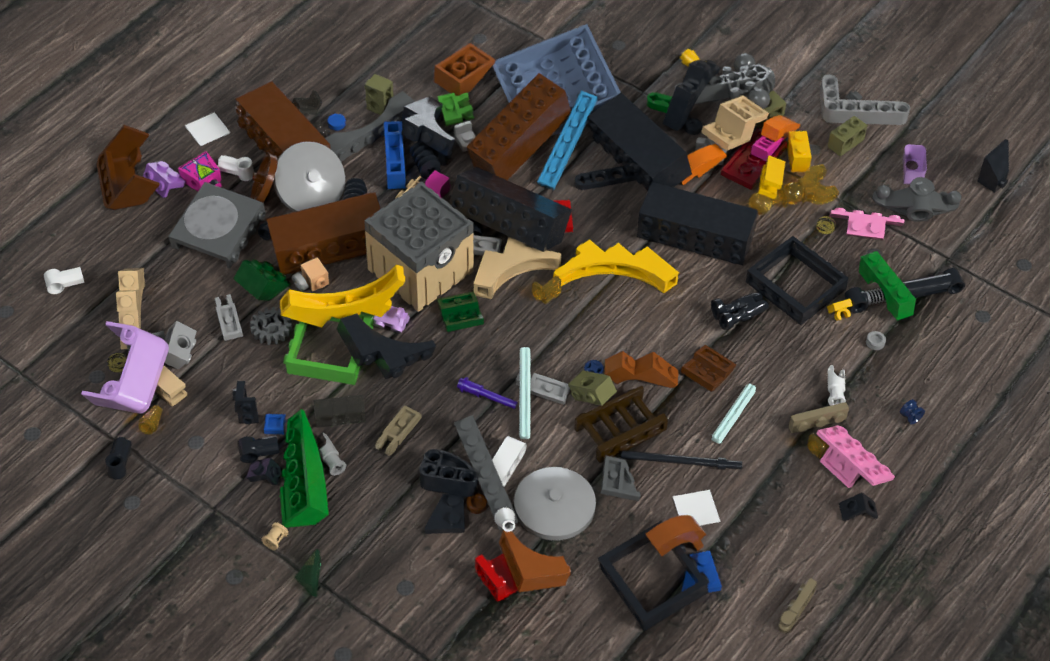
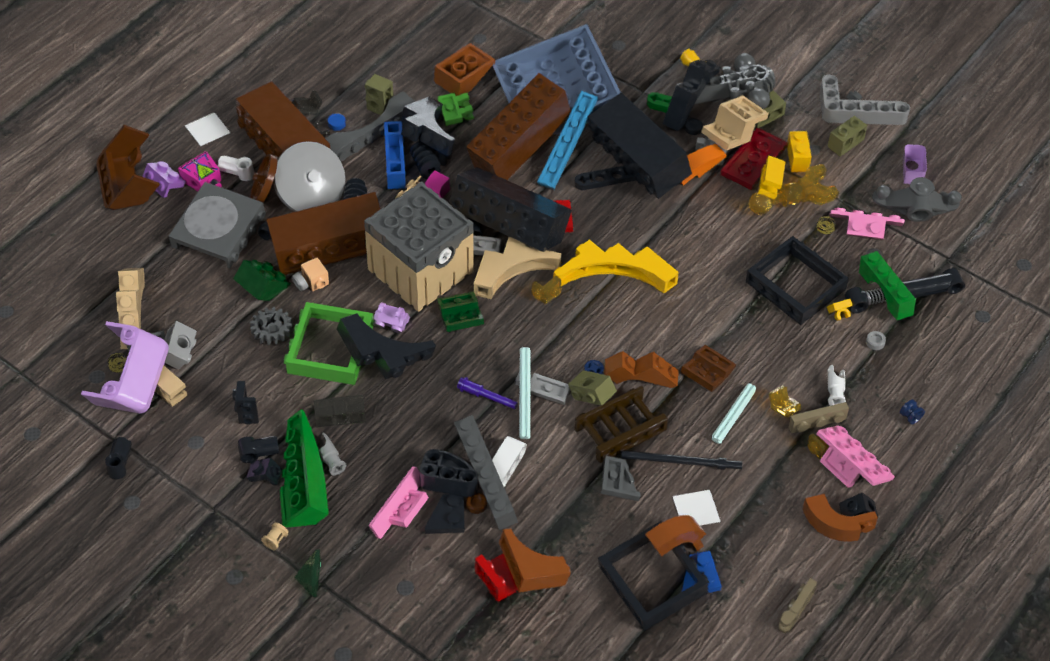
white piece [44,267,84,294] -> none
clear yellow cone [139,405,162,435] -> none
light grey hinge [215,294,243,341] -> none
blue tile [264,414,286,435] -> none
yellow arch [280,265,405,328] -> none
dark tan hinge [375,405,422,456] -> none
white bracket [454,121,476,152] -> none
white cone [494,508,515,532] -> none
light grey dish [514,467,596,540] -> none
black brick [637,182,758,266] -> none
black piece [711,292,769,330] -> none
dark pink slope [751,136,784,161] -> none
orange slope [761,115,800,142] -> none
black slope [977,139,1009,193] -> none
none -> bright pink bracket [369,467,429,539]
none -> clear yellow bracket [769,385,801,418]
none -> dark orange arch [803,494,878,542]

